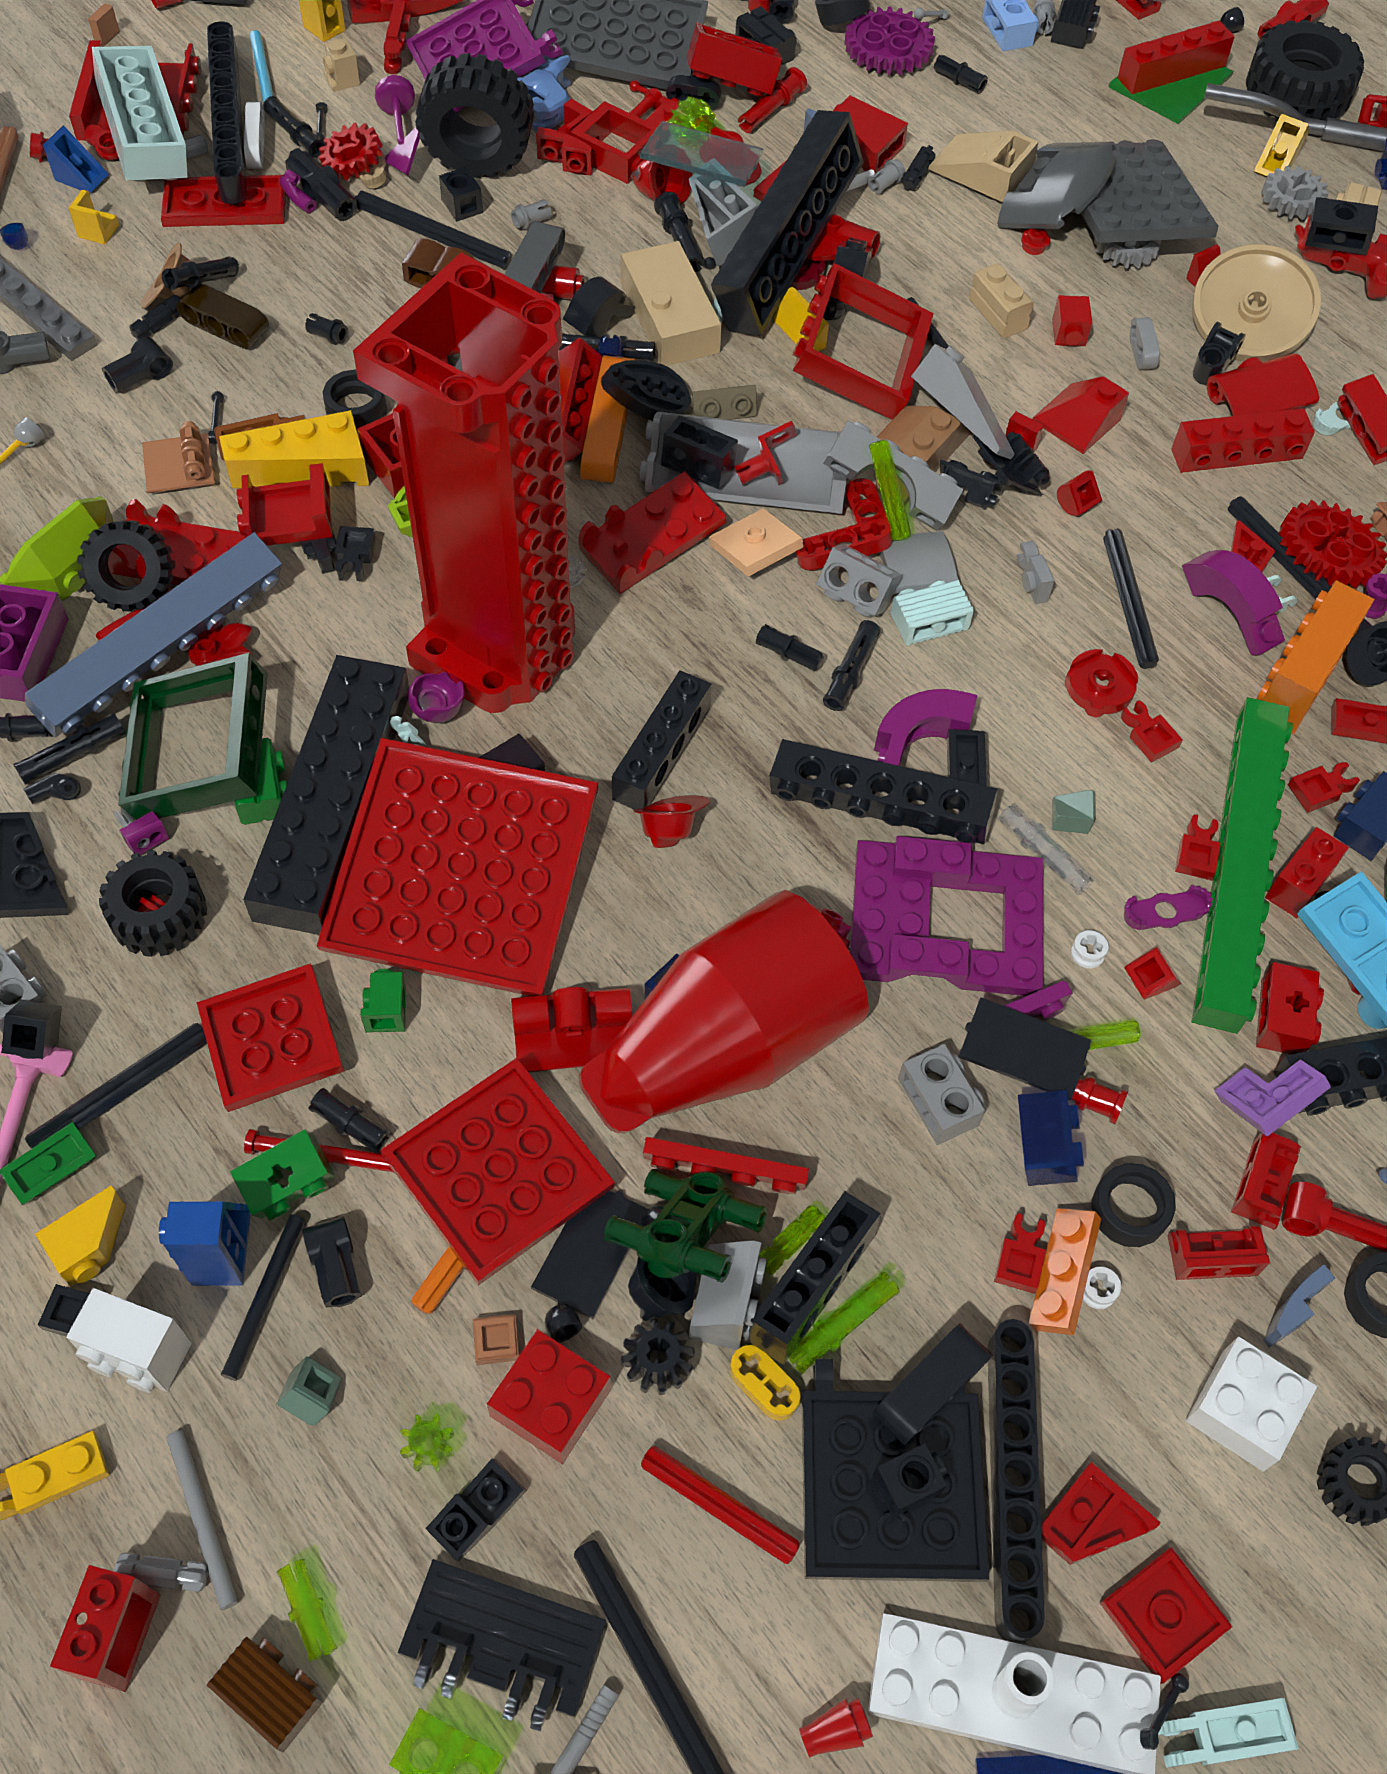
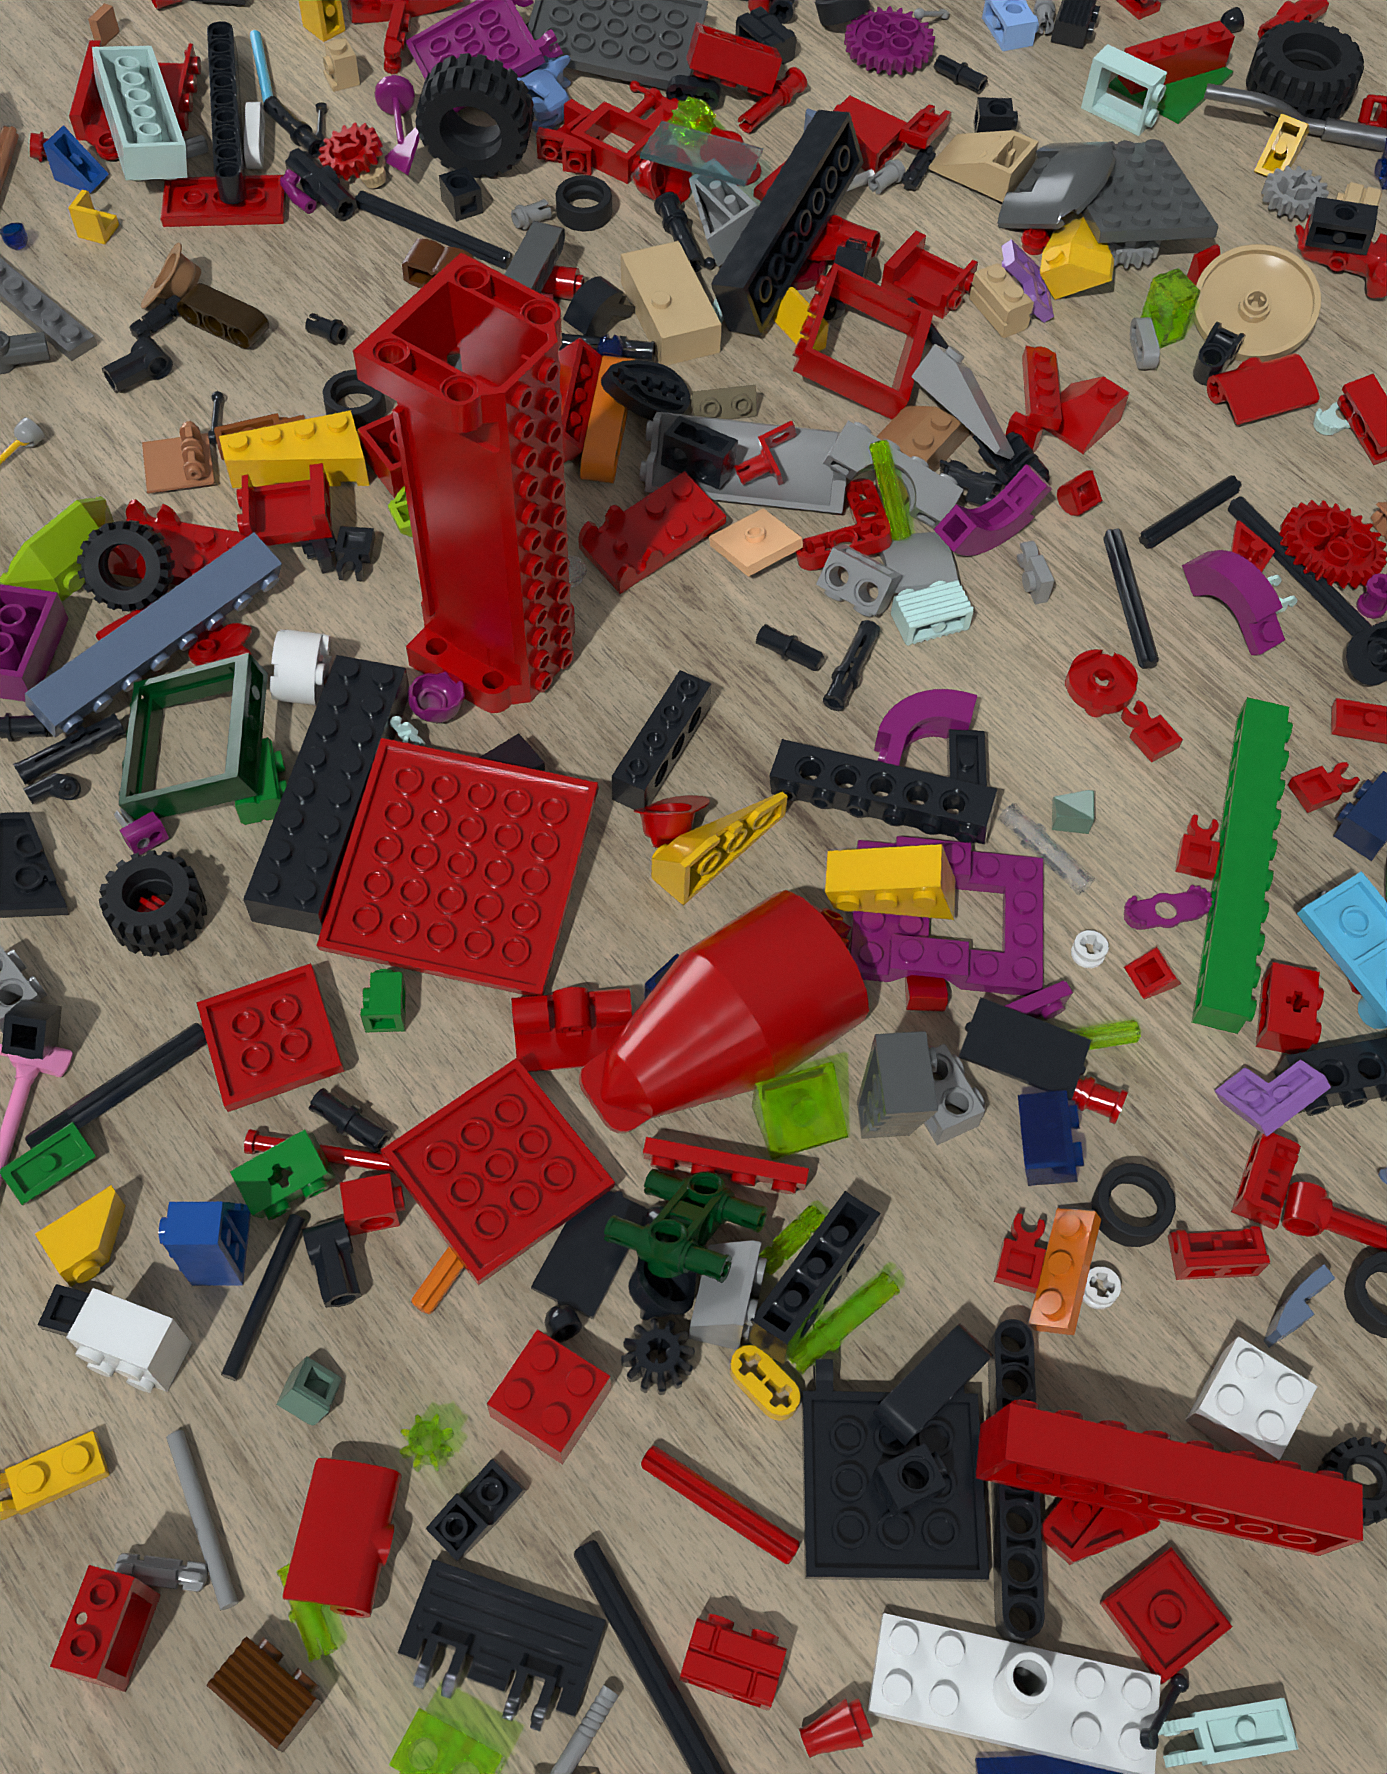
black pin [162,256,239,290] -> none
nougat tile [473,1314,519,1365] -> none
red brick [1052,295,1092,346] -> none
red brick [1171,408,1315,473] -> none
orange brick [1256,580,1375,735] -> none
red brick [1265,827,1349,919] -> none
none -> white brick [270,629,332,705]
none -> red panel [282,1458,402,1618]
none -> red brick [340,1173,406,1236]
none -> black tyre [555,175,612,232]
none -> yellow wedge [651,792,788,906]
none -> red brick [679,1614,787,1711]
none -> clear neon green slope [752,1061,848,1160]
none -> yellow wedge [825,844,955,920]
none -> dark grey wedge [857,1031,938,1139]
none -> red panel [881,230,978,319]
none -> red hinge [898,104,952,150]
none -> red slope [905,975,948,1012]
none -> magenta arch [933,464,1052,556]
none -> black brick [973,97,1018,133]
none -> red brick [976,1400,1363,1556]
none -> medium lavender plate [1001,239,1054,323]
none -> red plate [1022,346,1062,431]
none -> yellow wedge [1040,212,1114,300]
none -> light aqua window [1081,44,1167,136]
none -> black axle [1139,475,1242,549]
none -> clear neon green brick [1140,268,1201,349]

